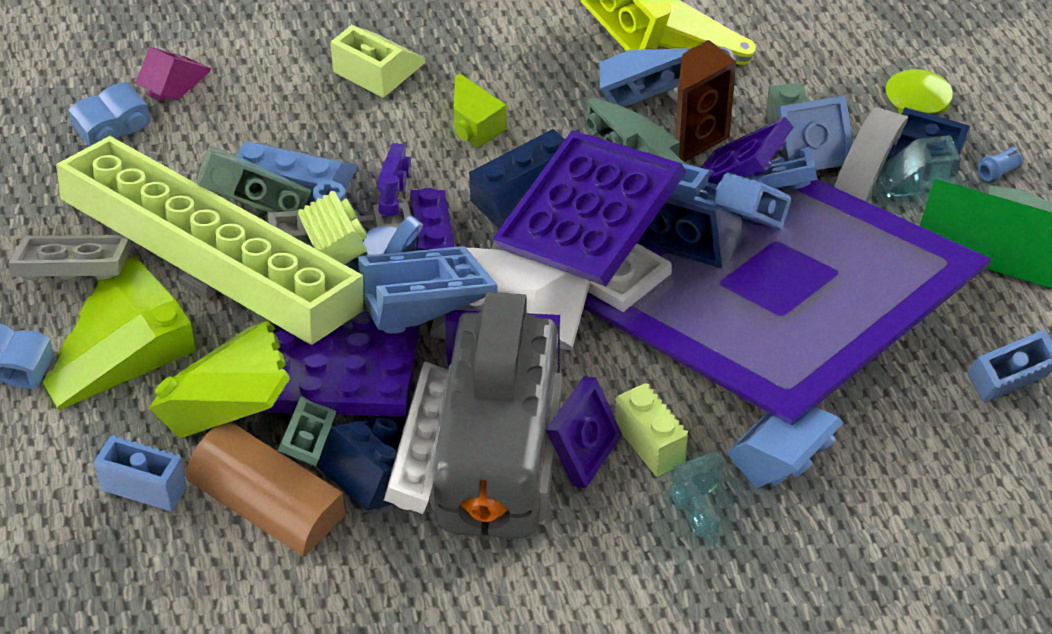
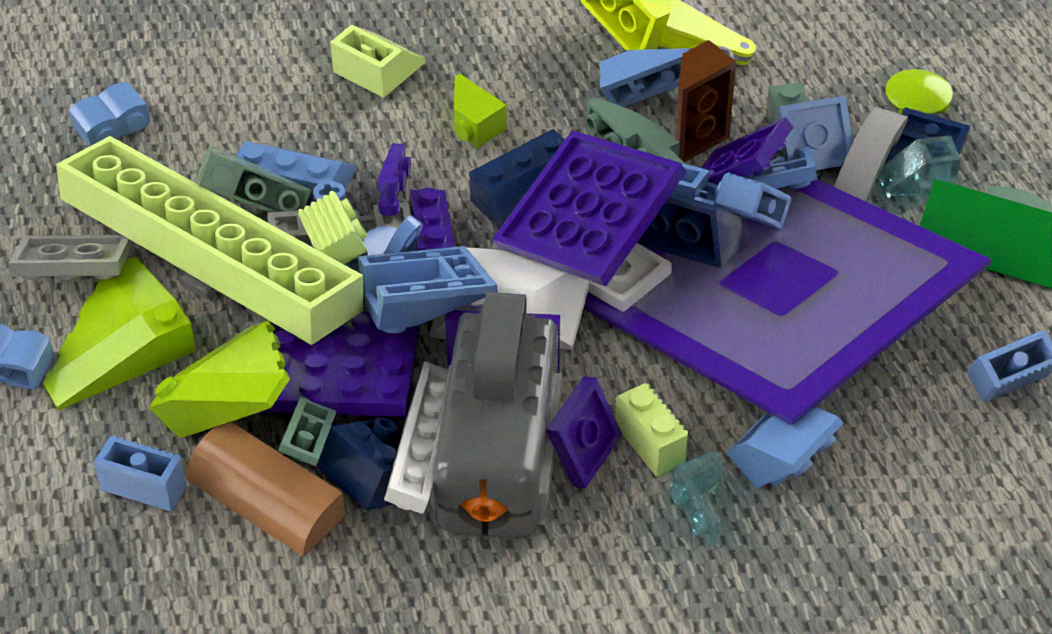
magenta slope [135,46,211,102] -> none
medium blue pin [978,147,1023,182] -> none

